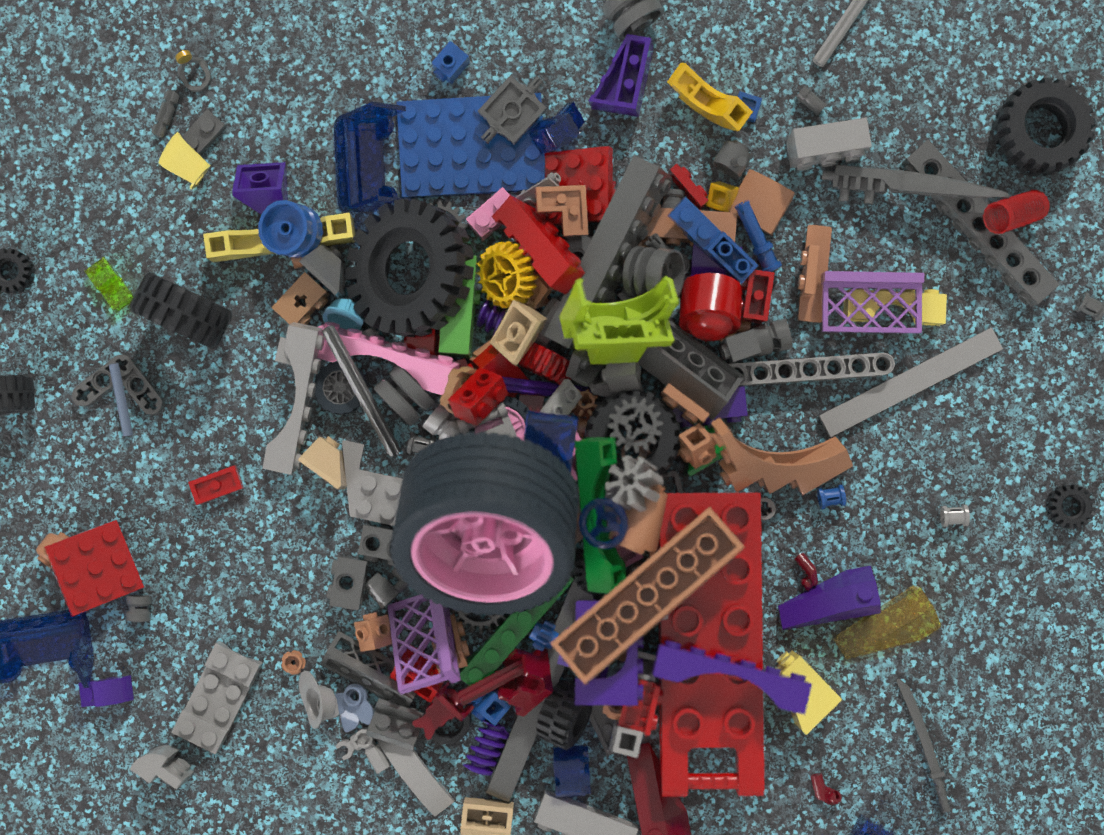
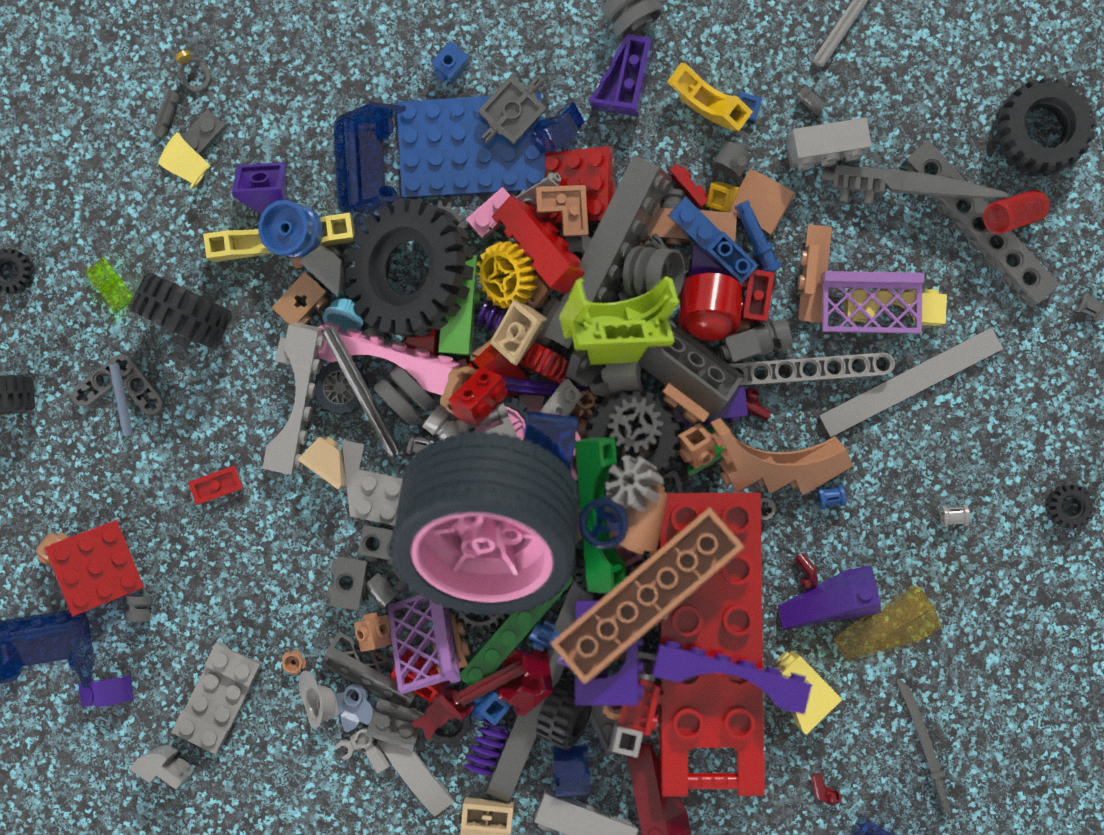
none -> dark red arm [745,388,771,422]

